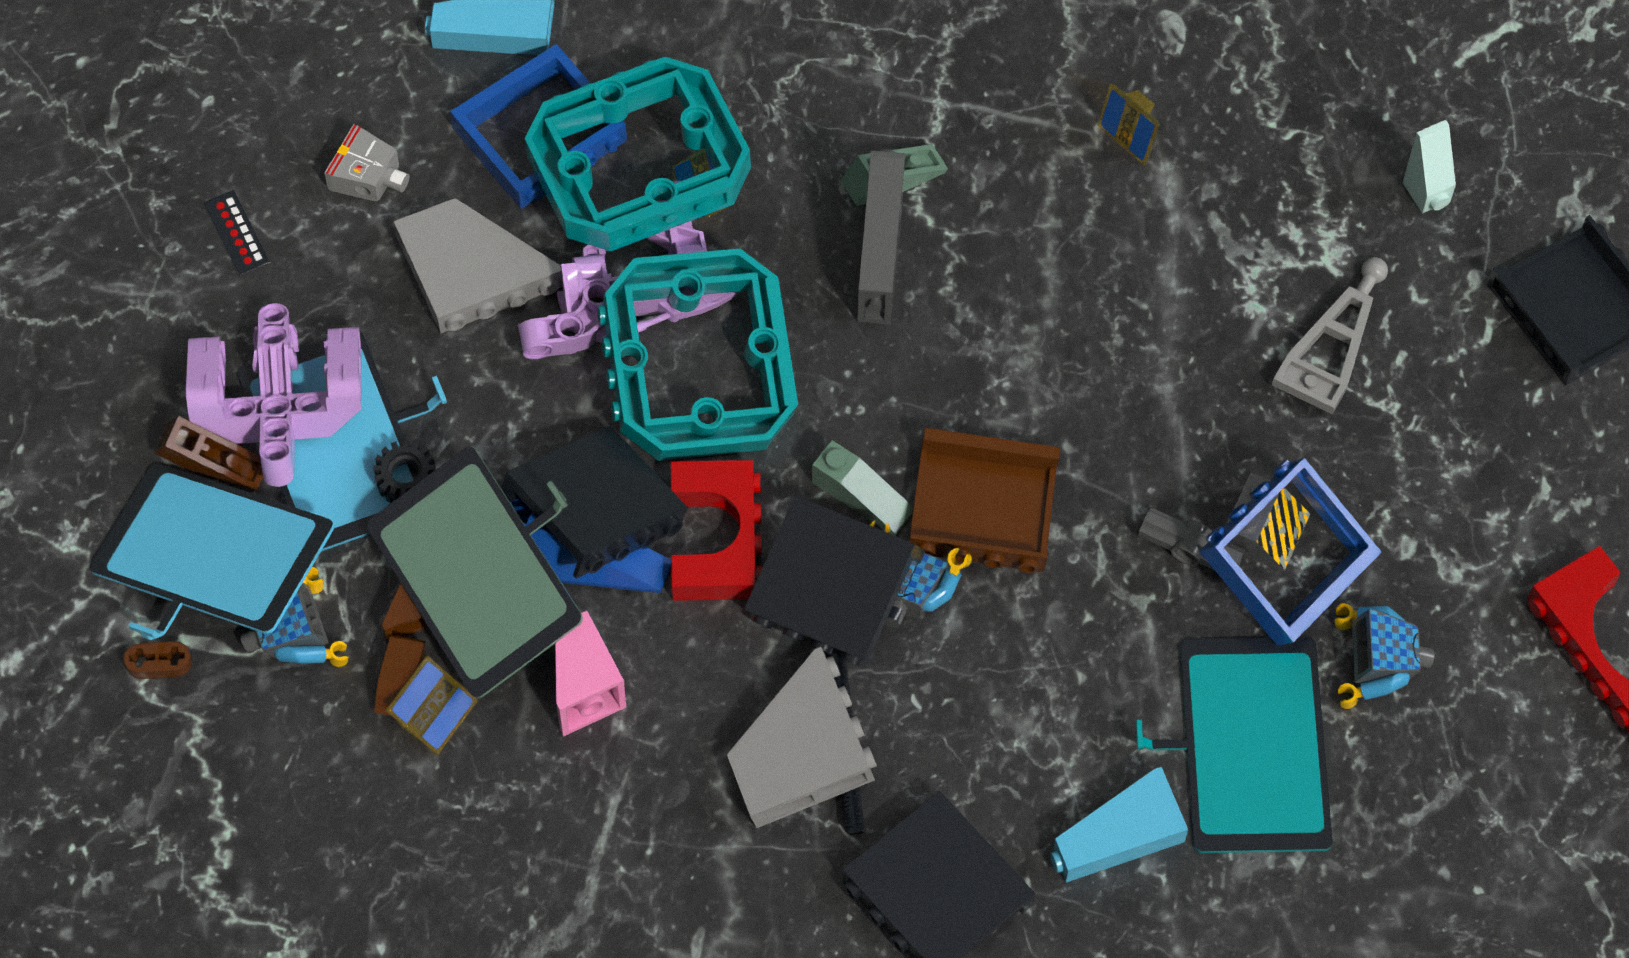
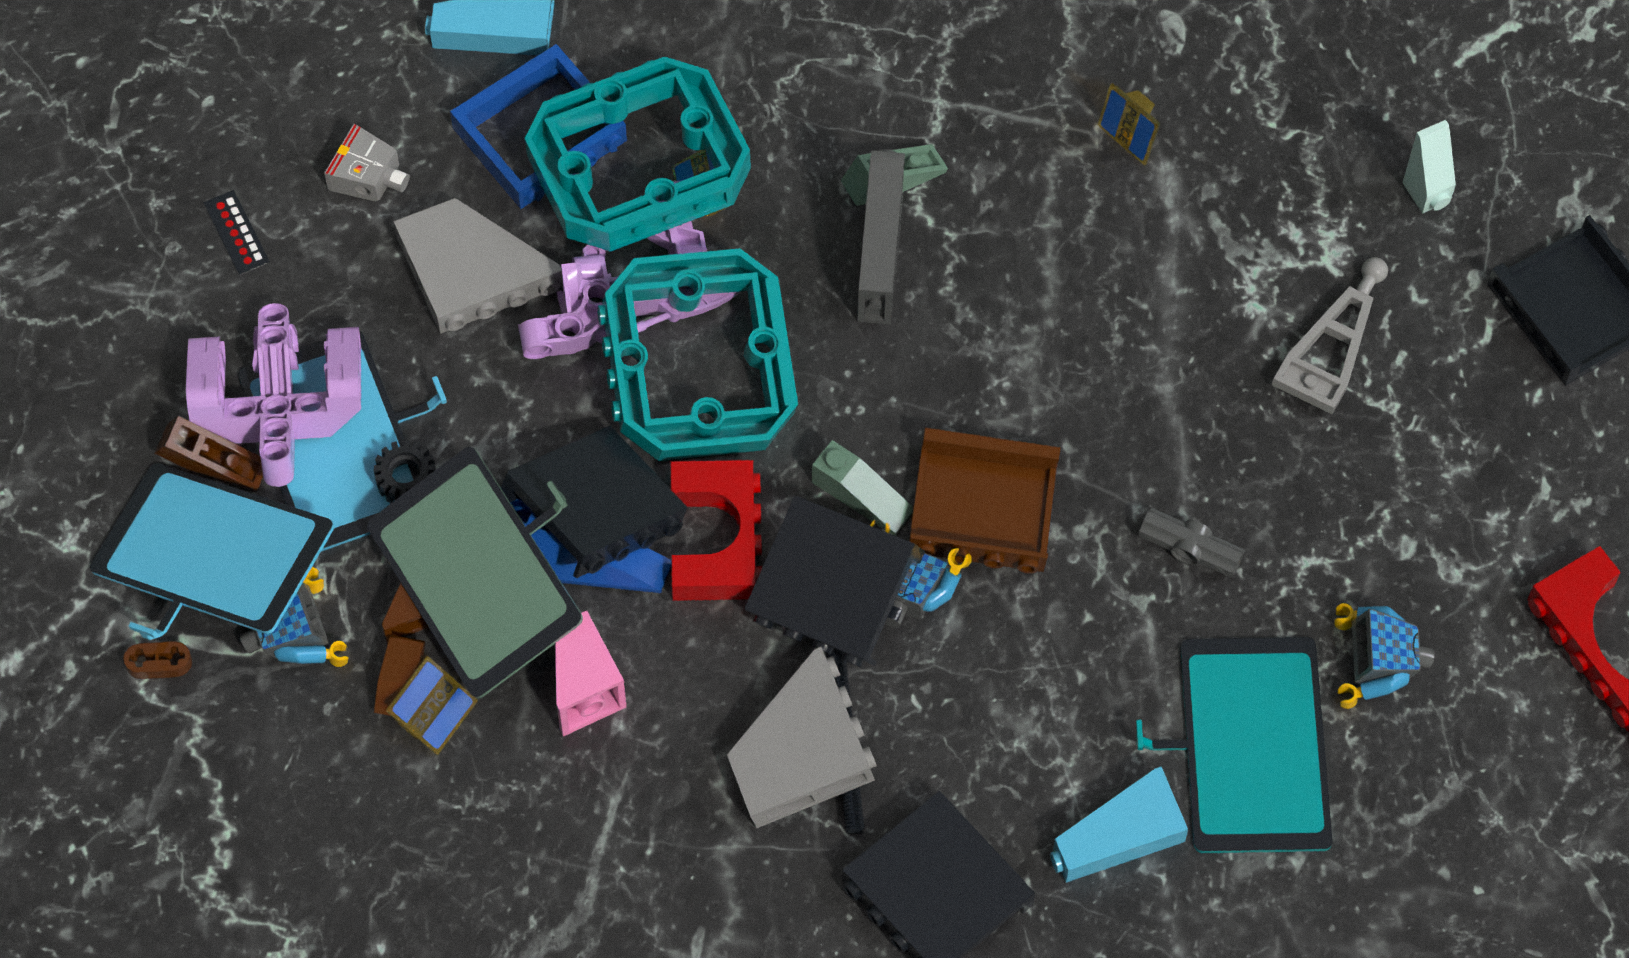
blue window [1199,458,1381,646] -> none
slope [1227,473,1310,573] -> none

